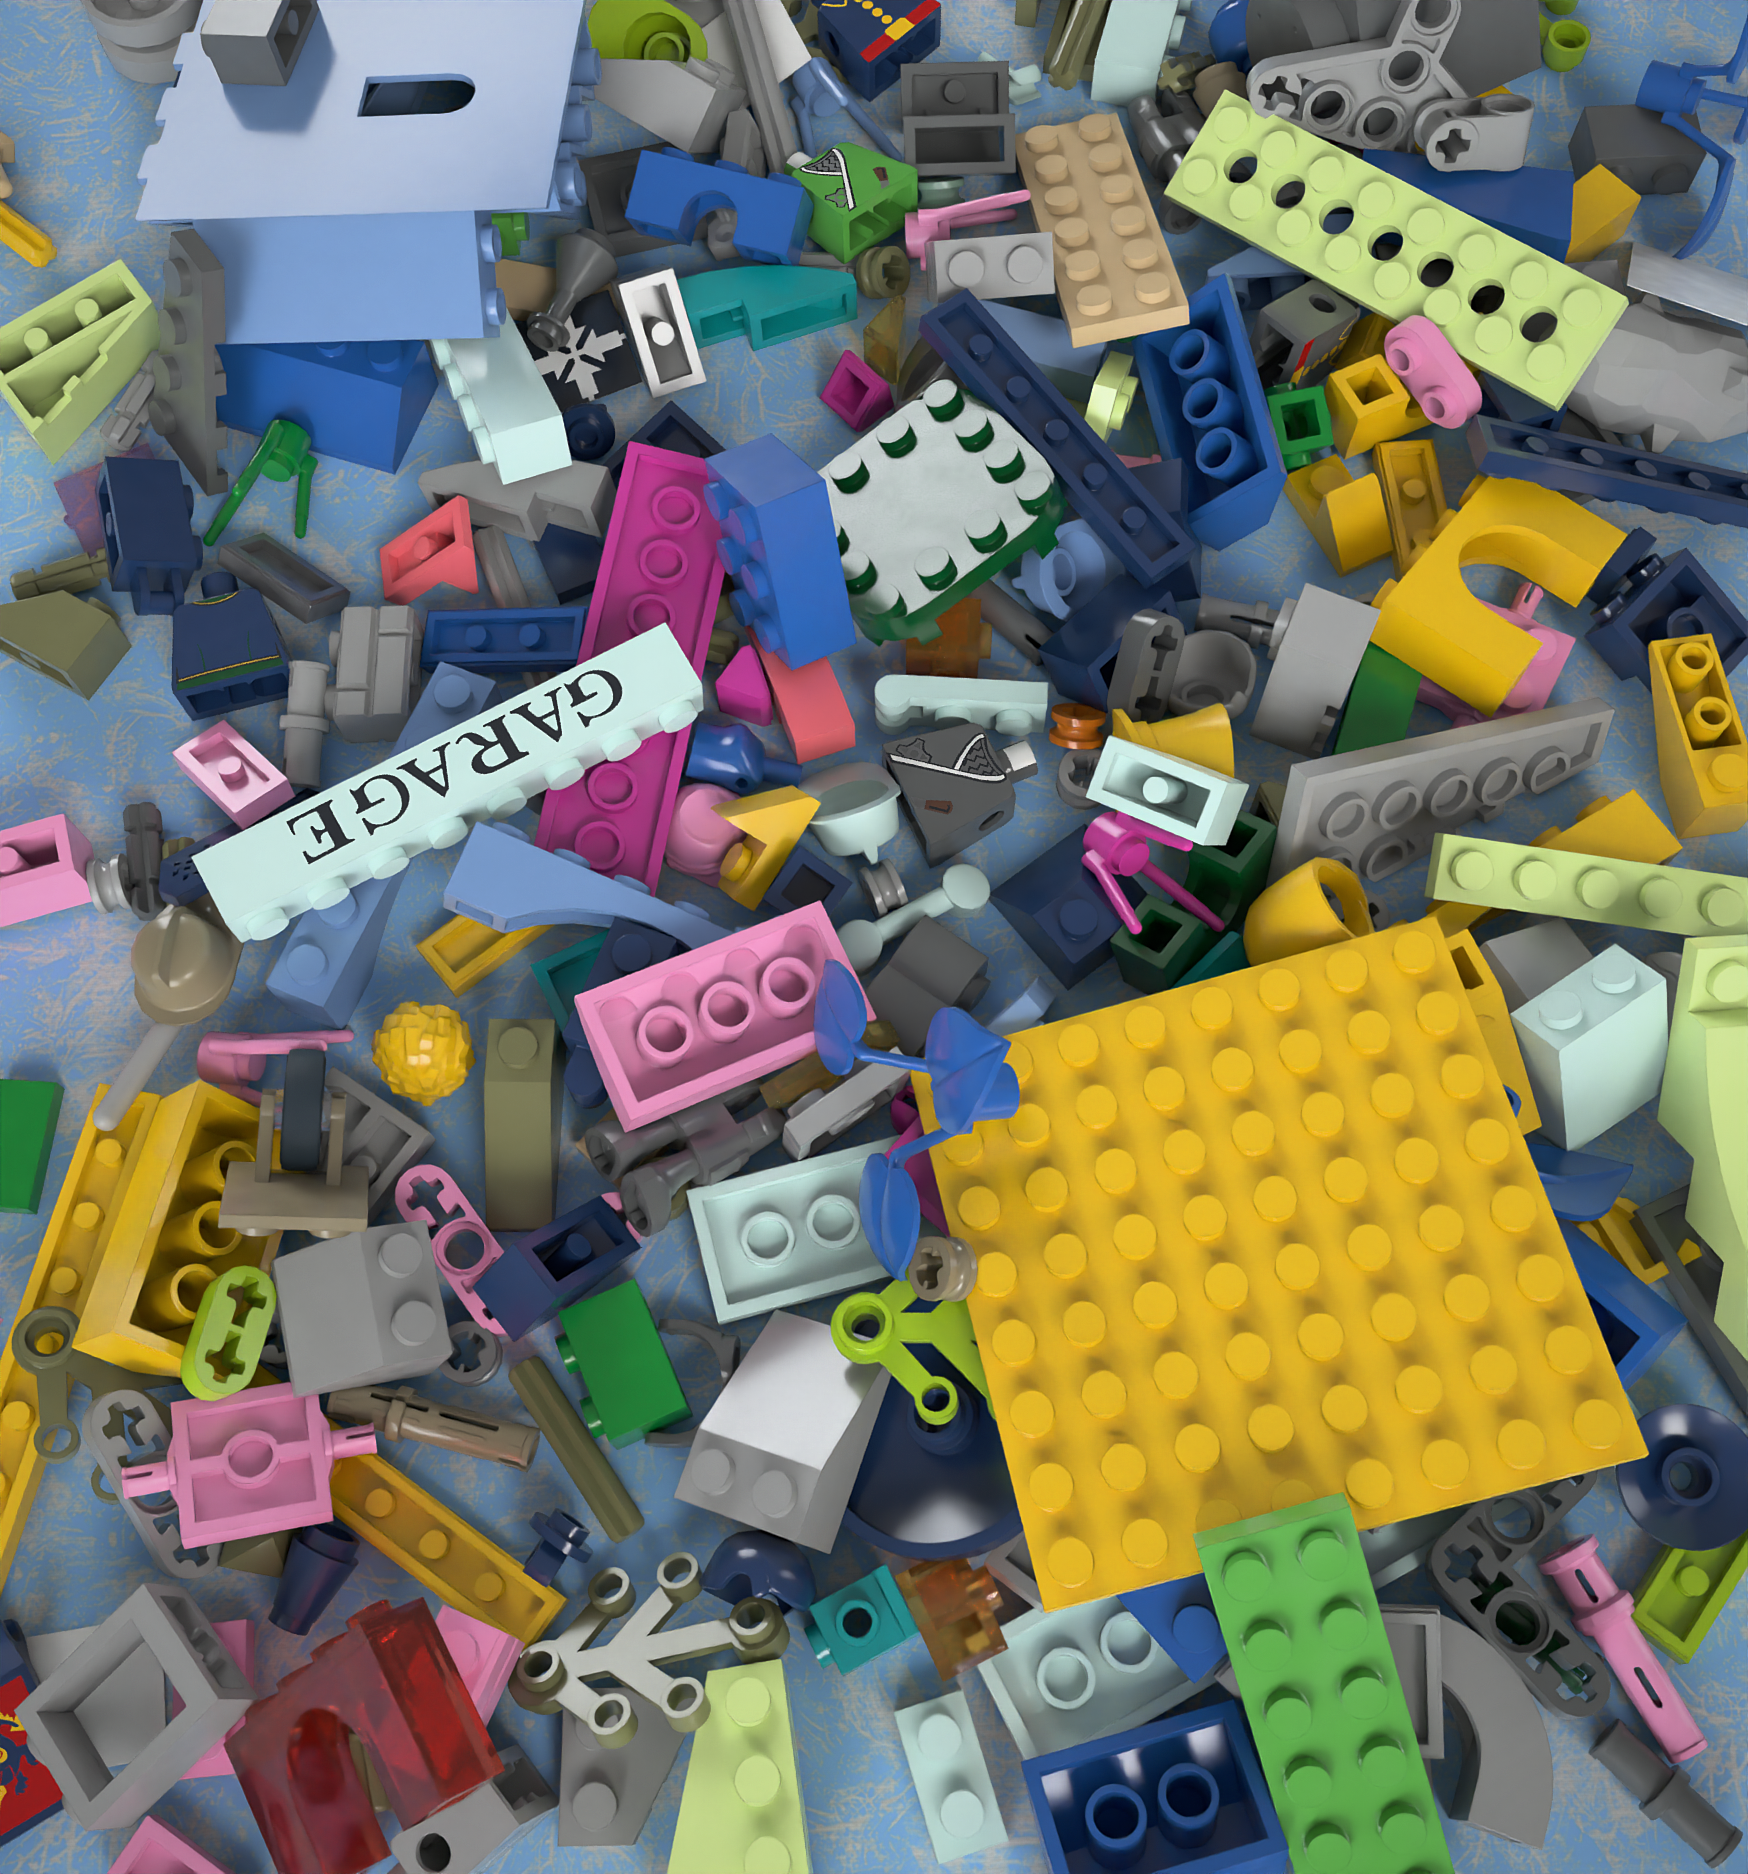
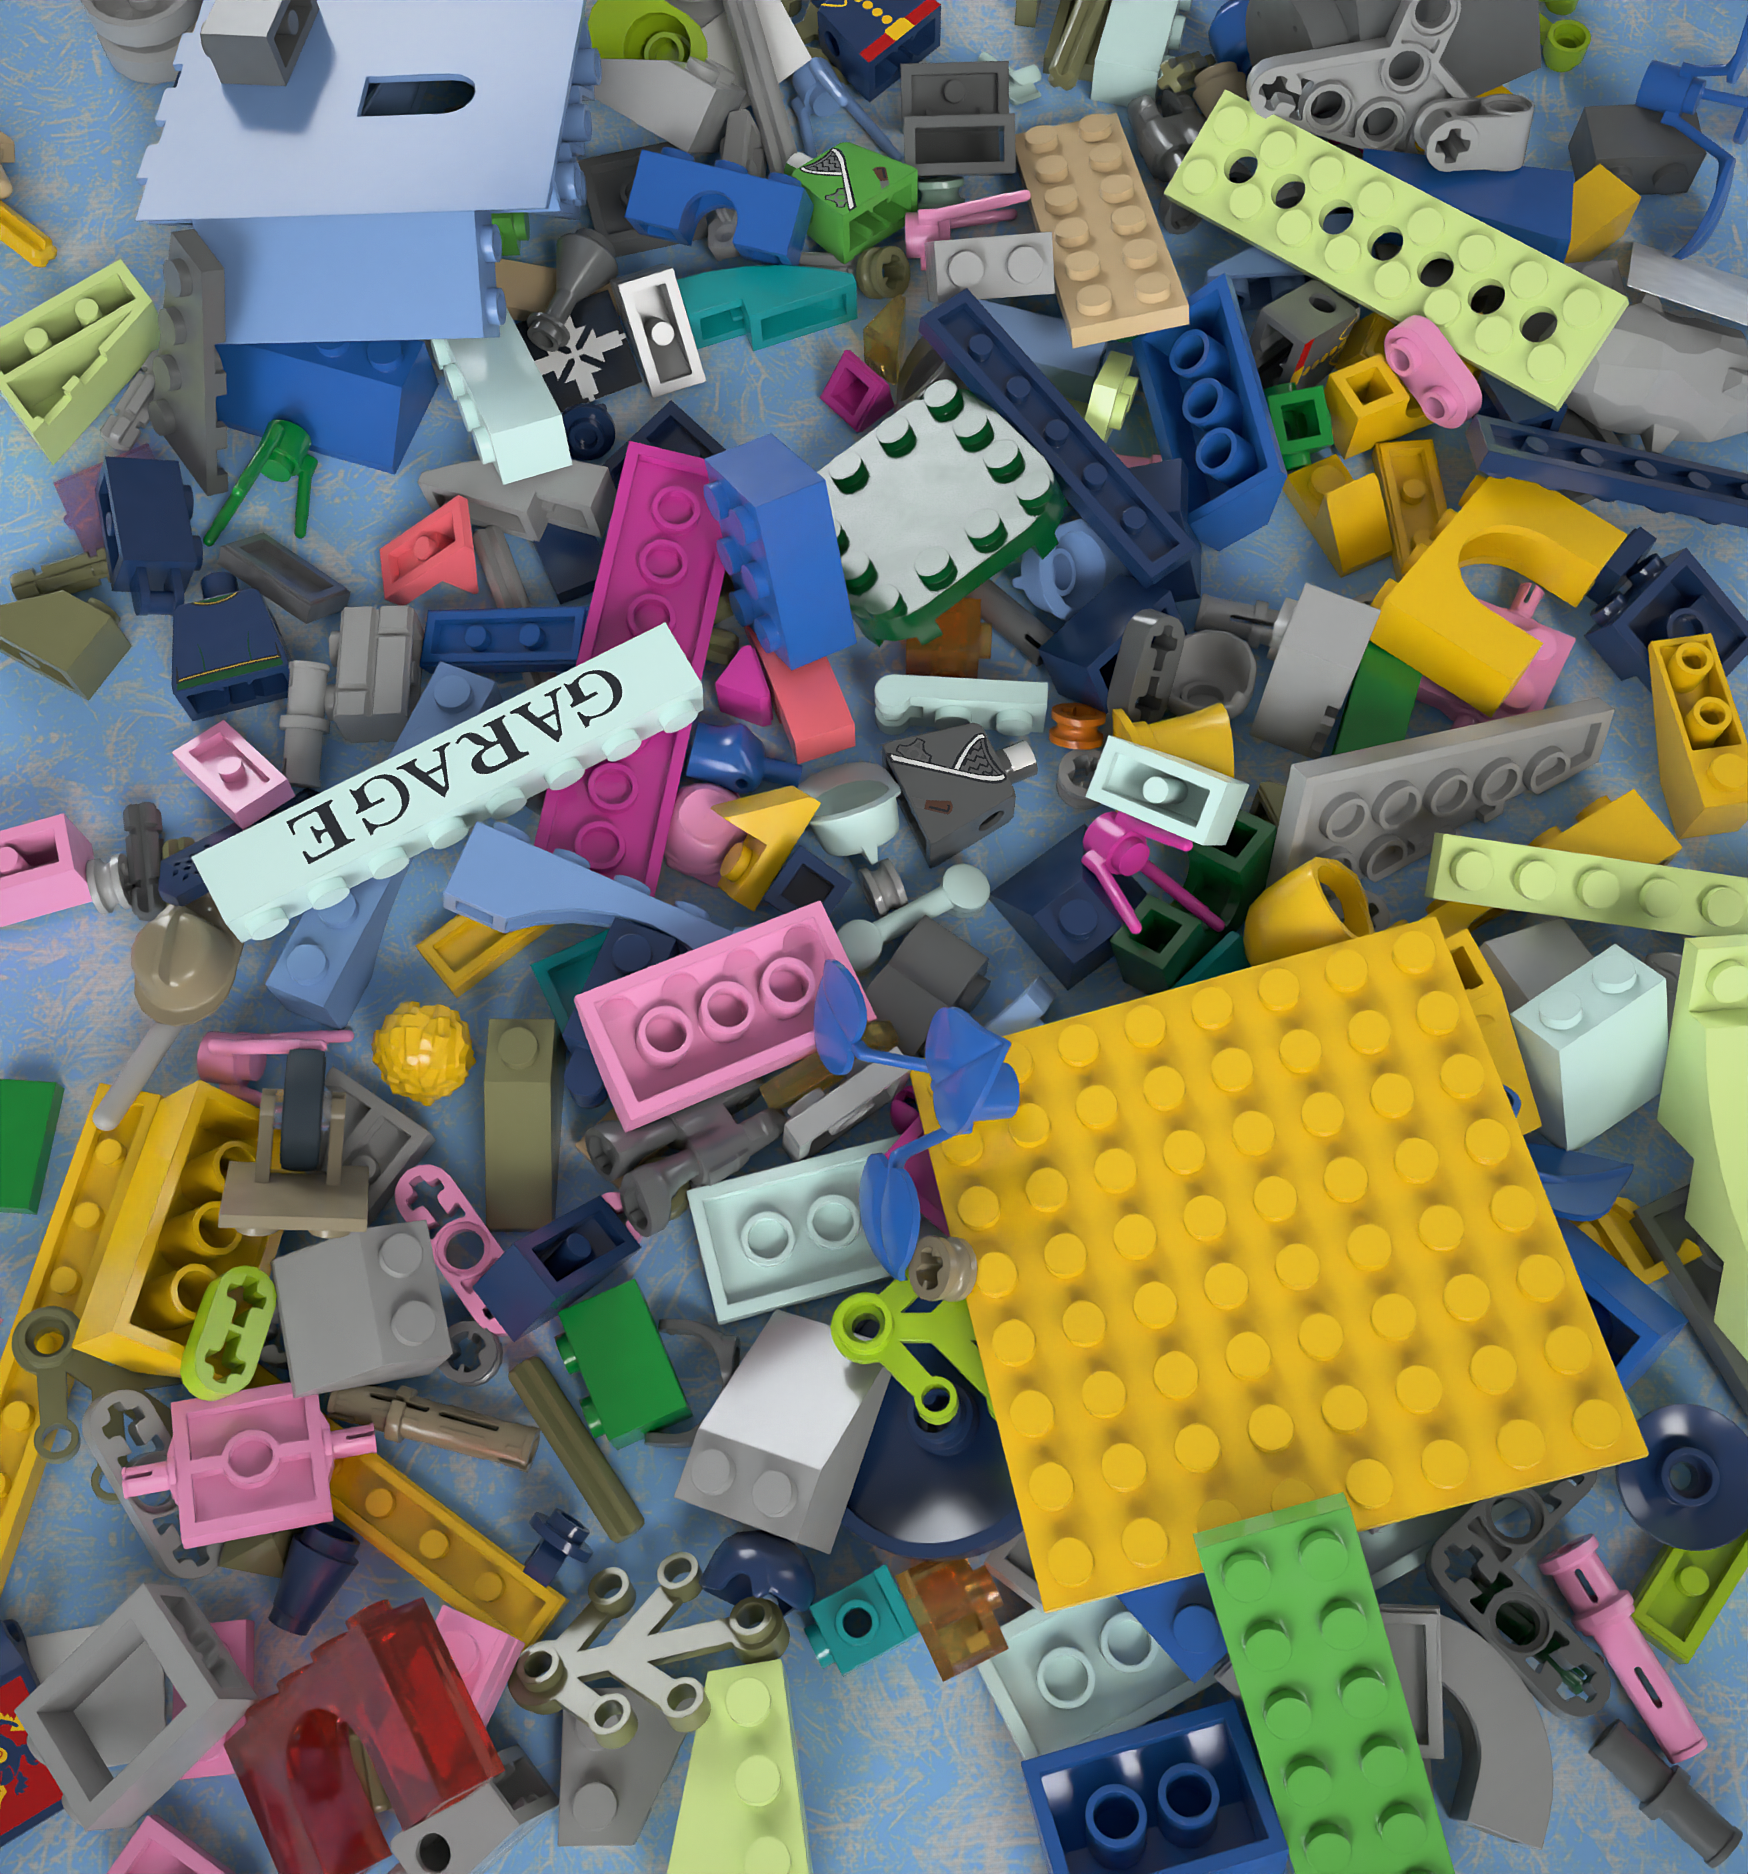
light aqua plate [894,1689,1009,1865] -> none

